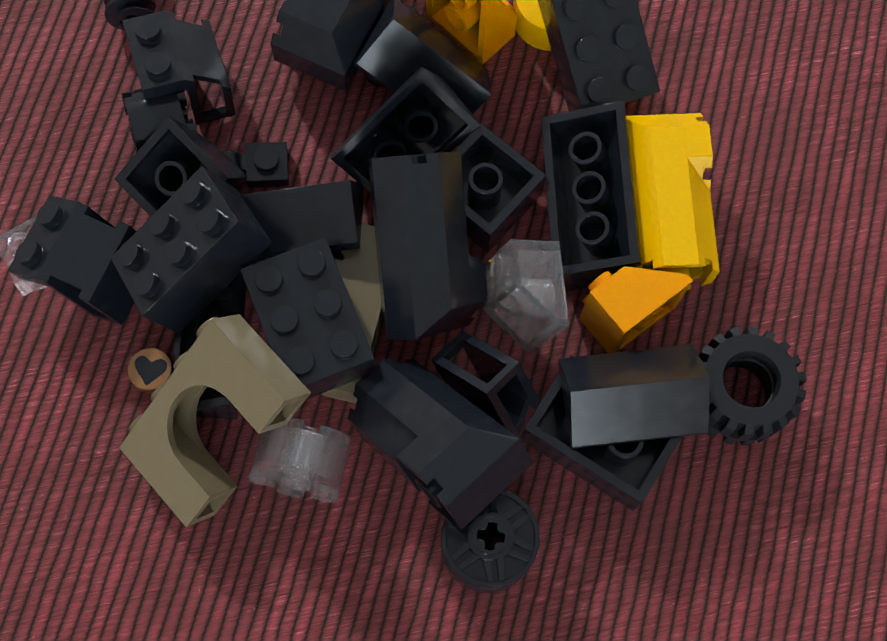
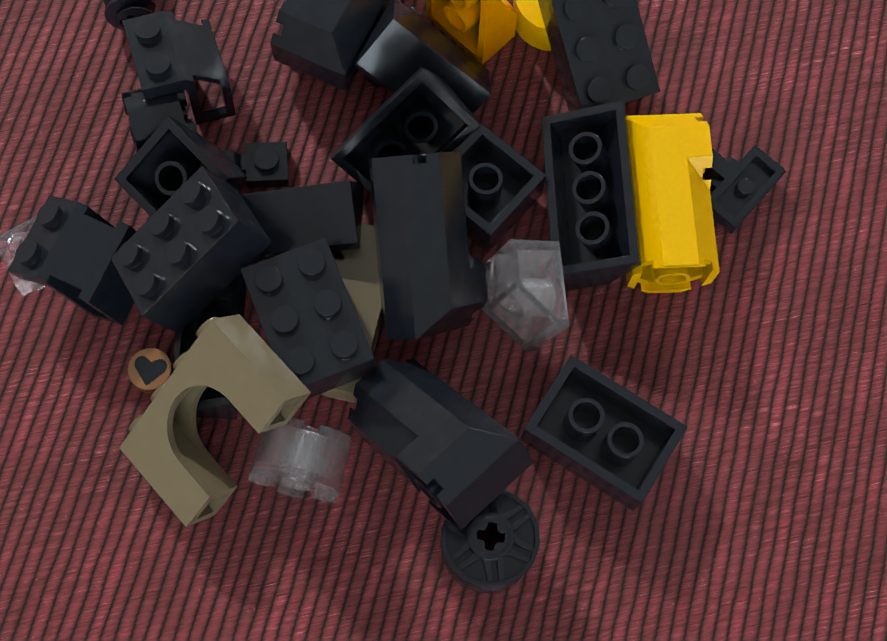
black piece [431,331,539,444] -> none
black slope [558,344,710,449] -> none
light orange slope [579,266,693,353] -> none
black tyre [699,327,807,446] -> none
none -> black hinge [703,145,786,234]

